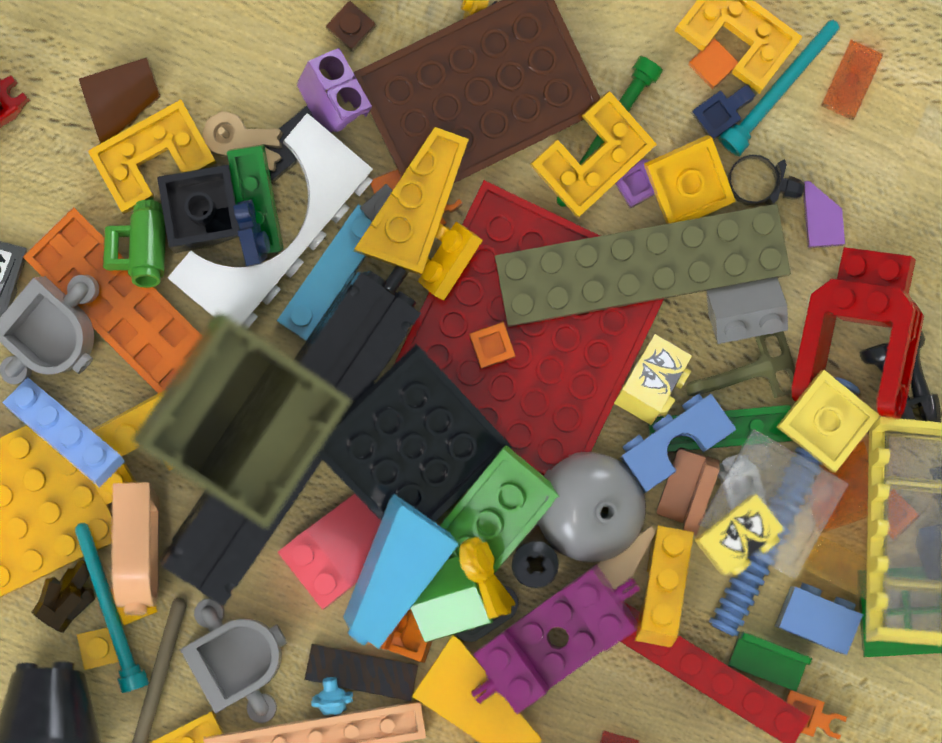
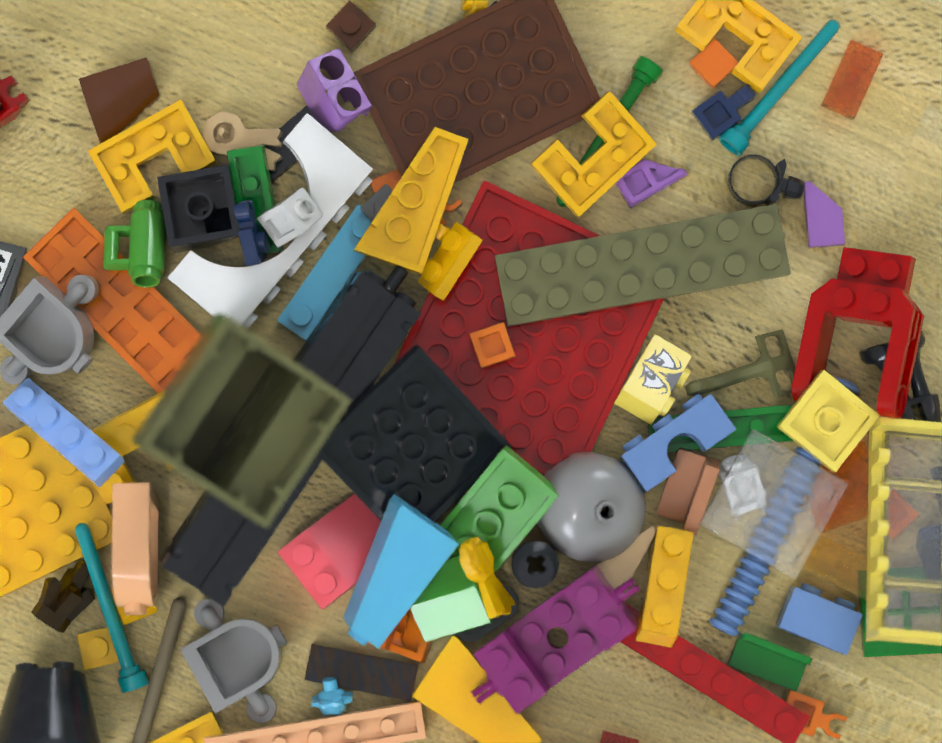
yellow plate [644,135,736,224] -> none
light yellow brick [694,494,784,576] -> none
light grey brick [706,277,788,344] -> none
none -> white bracket [257,188,322,247]

